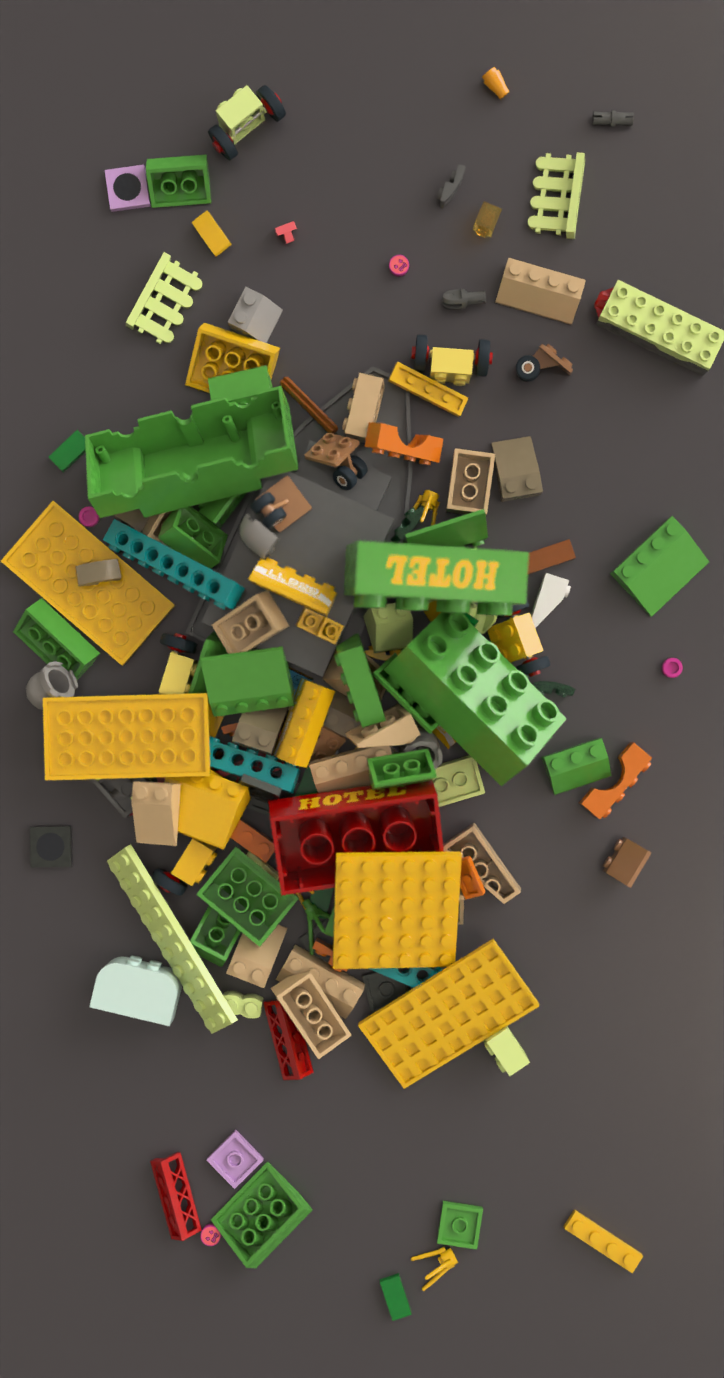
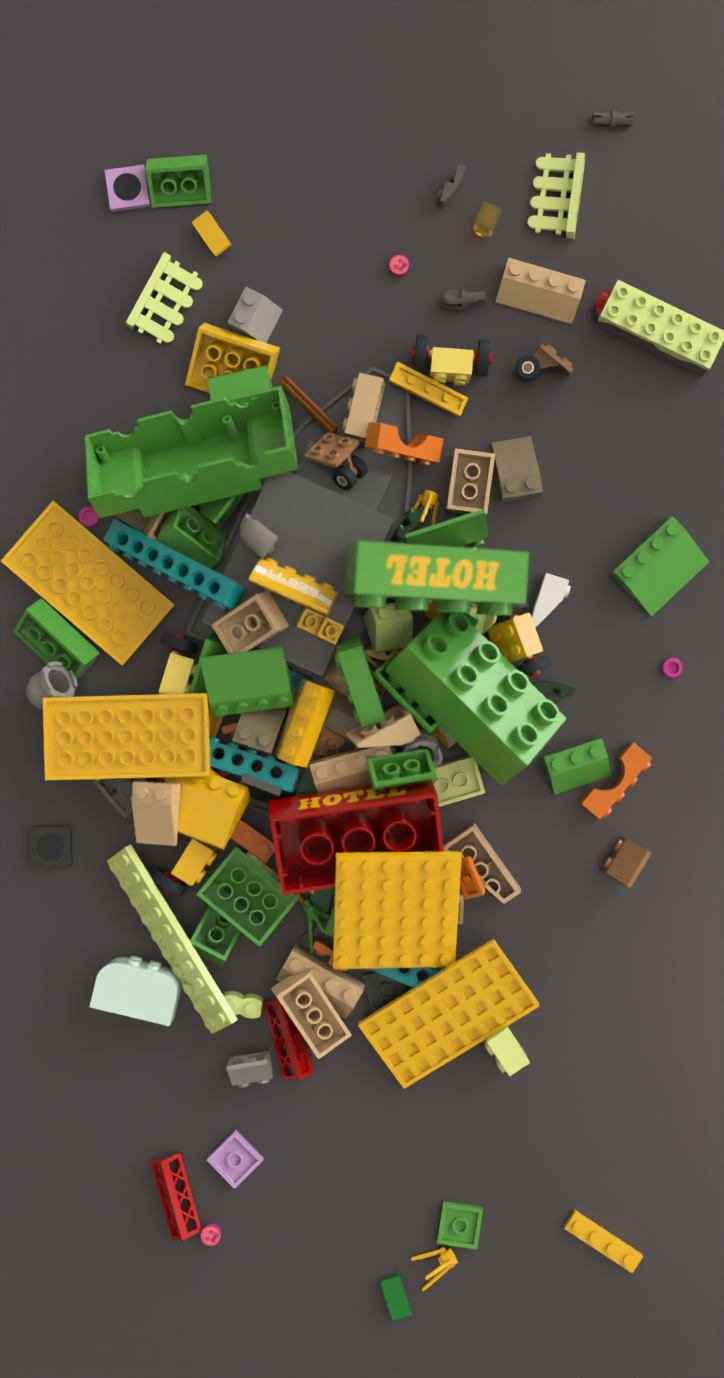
green tile [49,430,86,472] -> none
dark tan slope [75,559,121,586] -> none
brick [208,85,286,161] -> none
bright green slope [211,1162,313,1268] -> none
tan slope [226,924,288,988] -> none
medium nougat plate [250,476,312,533] -> none
coral tile [274,221,297,244] -> none
light orange cone [482,67,510,99] -> none
dark orange tile [528,539,576,574] -> none
none -> light grey slope [226,1050,273,1088]

